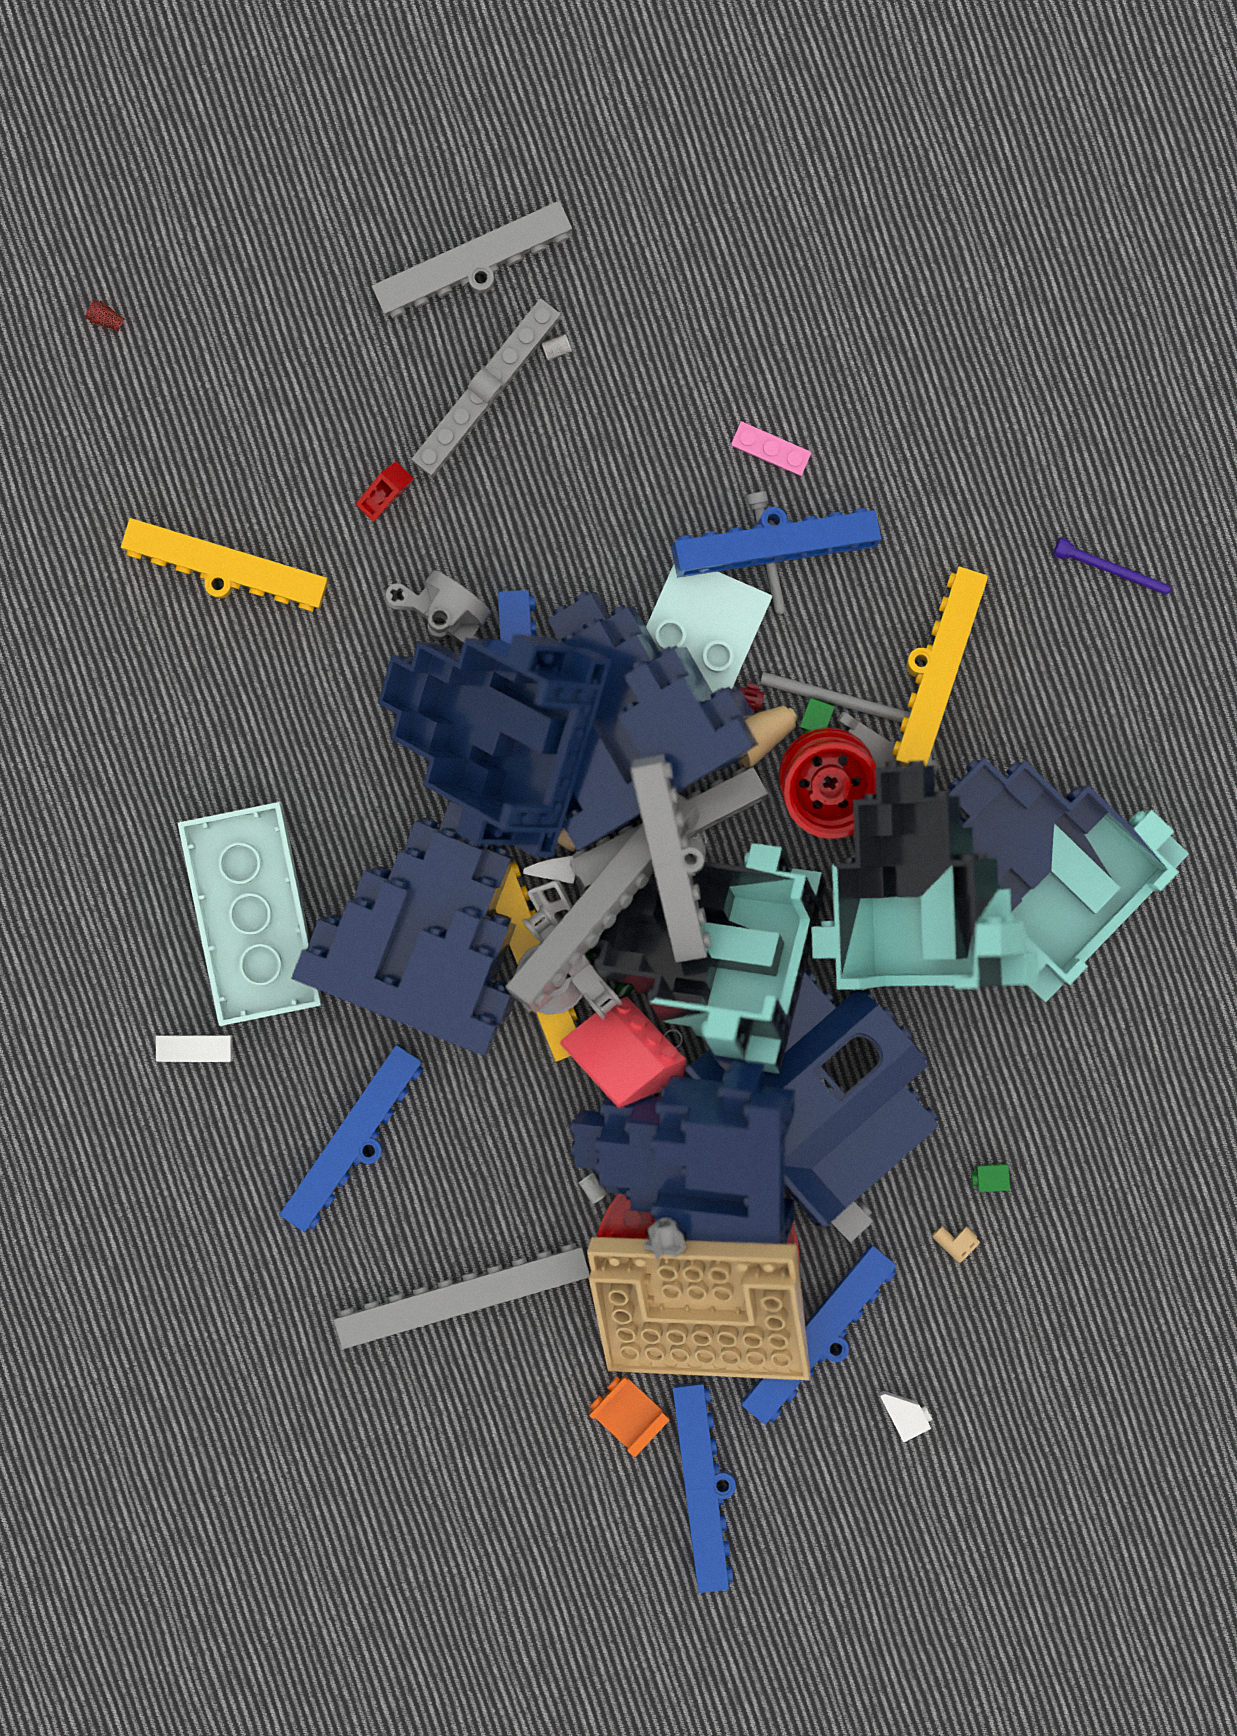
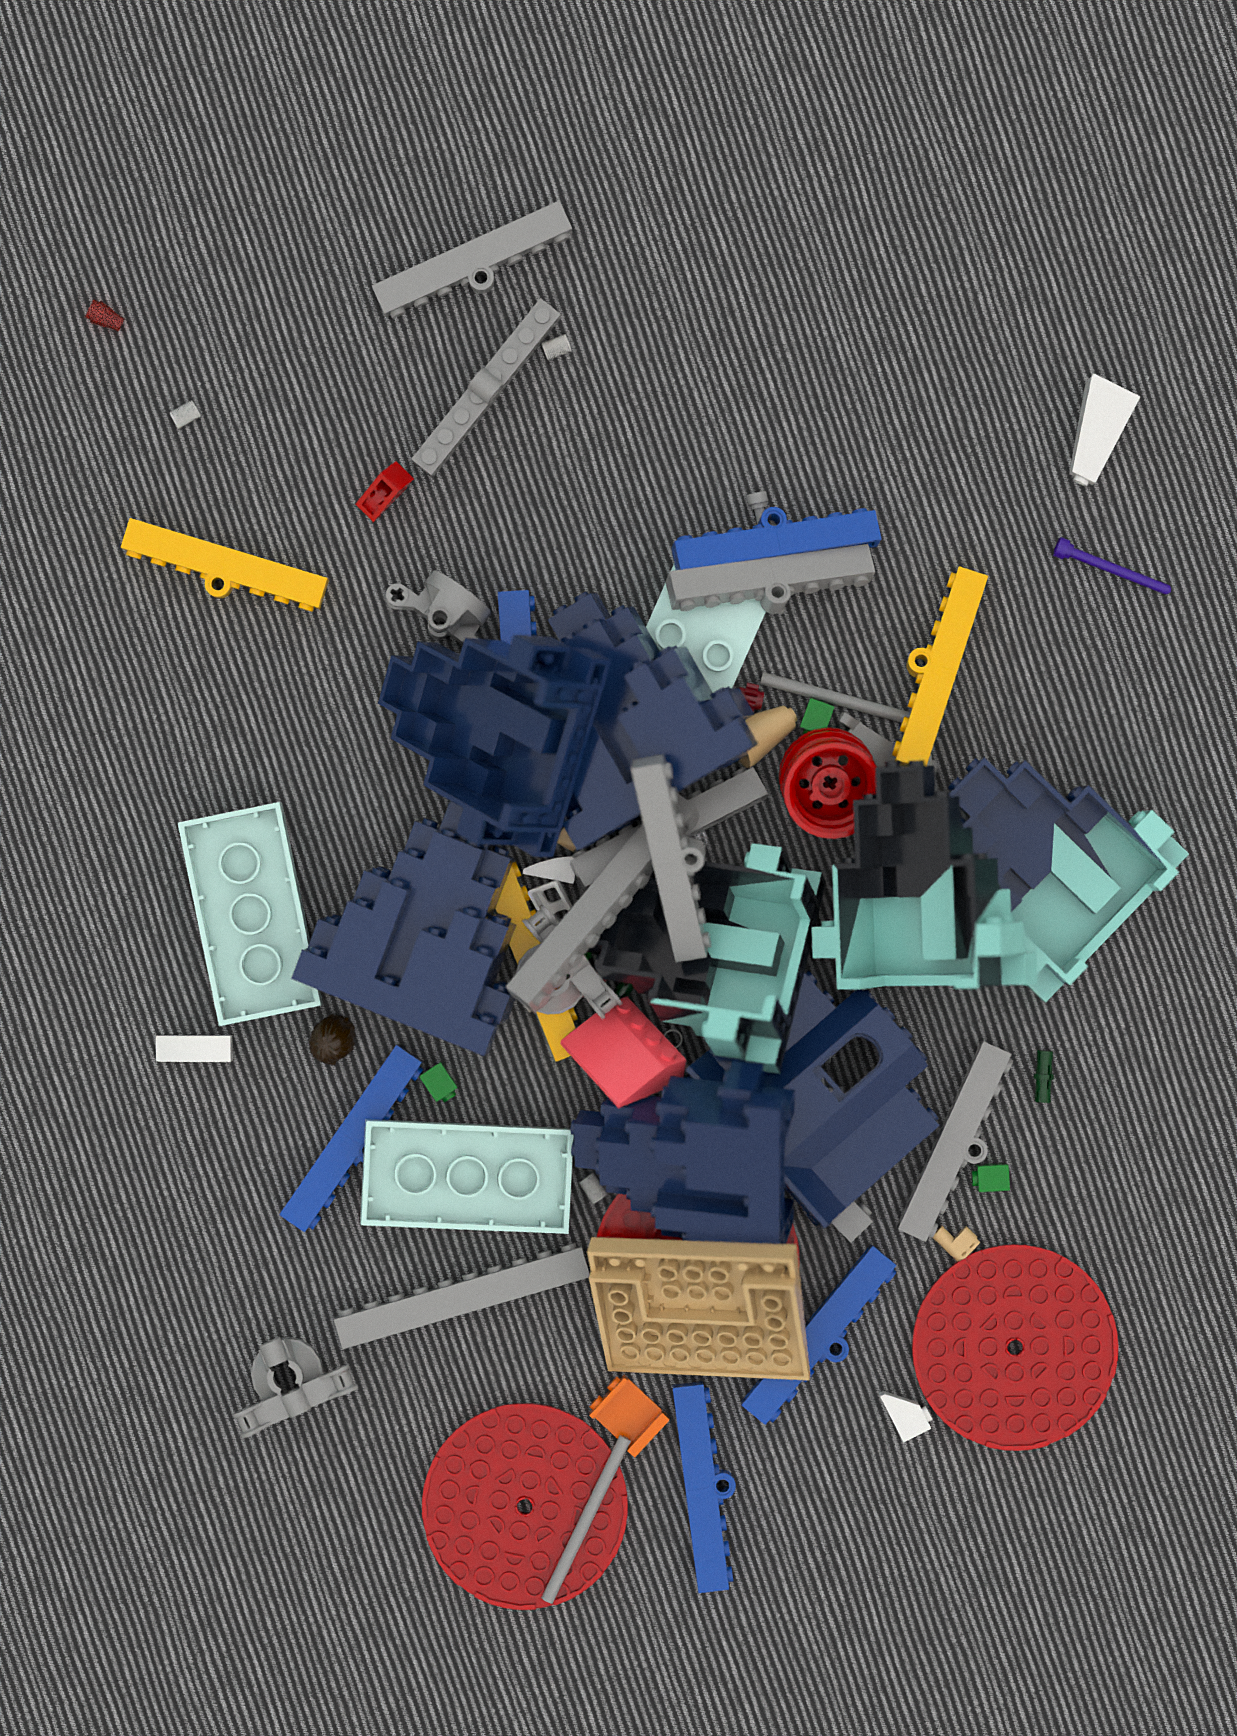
light grey piece [644,1218,686,1259] -> none
bright pink plate [731,421,812,477] -> none
none -> white piece [170,400,201,429]
none -> light grey piece [232,1336,359,1439]
none -> dark brown hair [308,1014,356,1065]
none -> light aqua plate [360,1119,574,1234]
none -> green brick [419,1061,459,1103]
none -> red plate [422,1403,628,1610]
none -> light grey piece [541,1435,631,1604]
none -> light grey hinge [665,544,875,614]
none -> light grey hinge [896,1040,1013,1242]
none -> red plate [912,1244,1118,1451]
none -> dark green pin [1033,1050,1054,1103]
none -> white slope [1069,374,1140,487]

